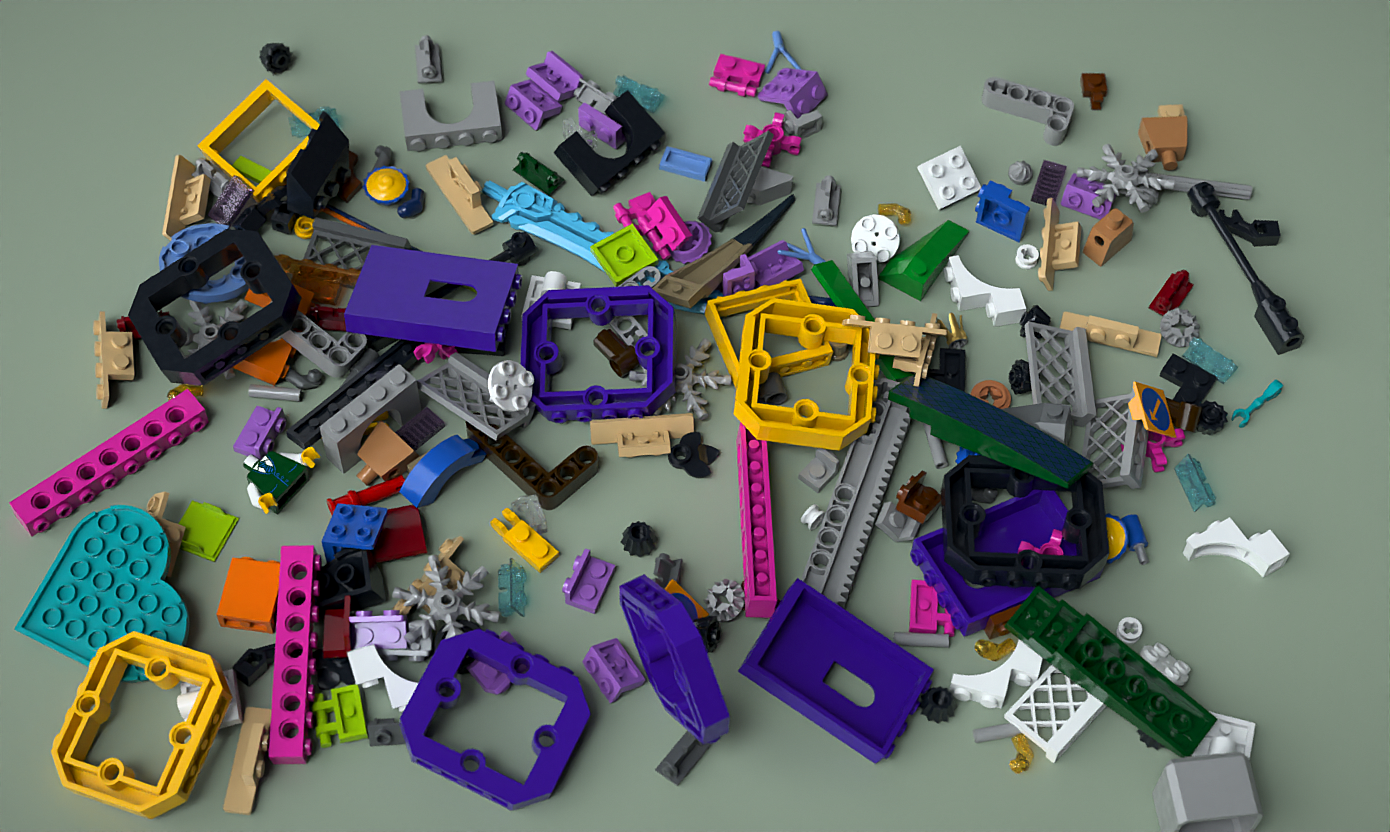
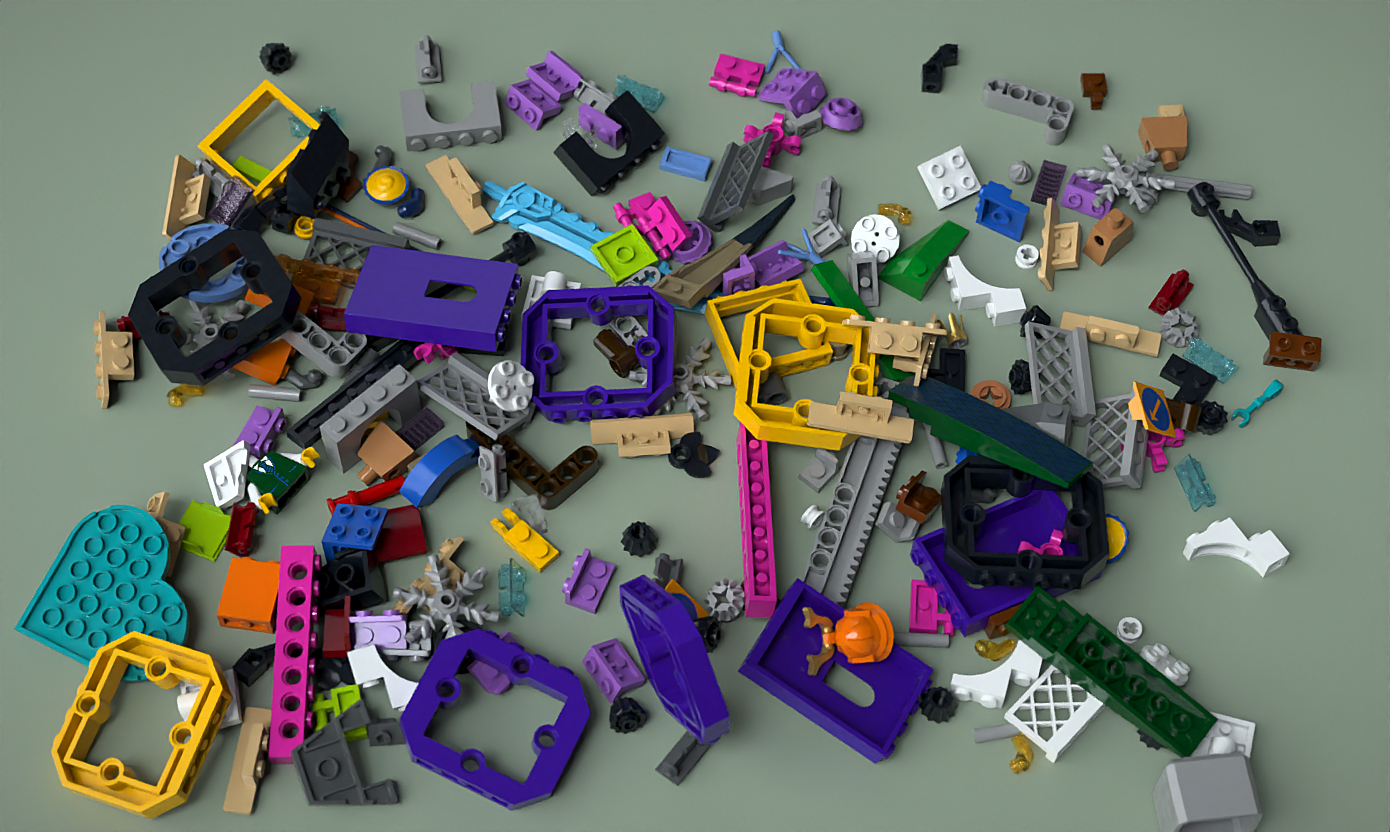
dark pink brick [9,389,209,537] -> none
dark green hinge [513,152,565,196] -> none
blue piece [1121,514,1149,565] -> none
none -> white wing [204,440,250,511]
none -> dark red hinge [225,502,259,558]
none -> dark grey wing [290,699,398,806]
none -> light grey piece [392,222,442,250]
none -> light grey hinge [478,445,508,502]
none -> black piece [609,696,647,734]
none -> orange helmet [803,602,894,676]
none -> tan bracket [807,391,914,443]
none -> light grey bracket [808,219,849,257]
none -> medium lavender piece [819,98,864,131]
none -> black piece [921,44,958,93]
none -> reddish brown bracket [1263,332,1322,371]

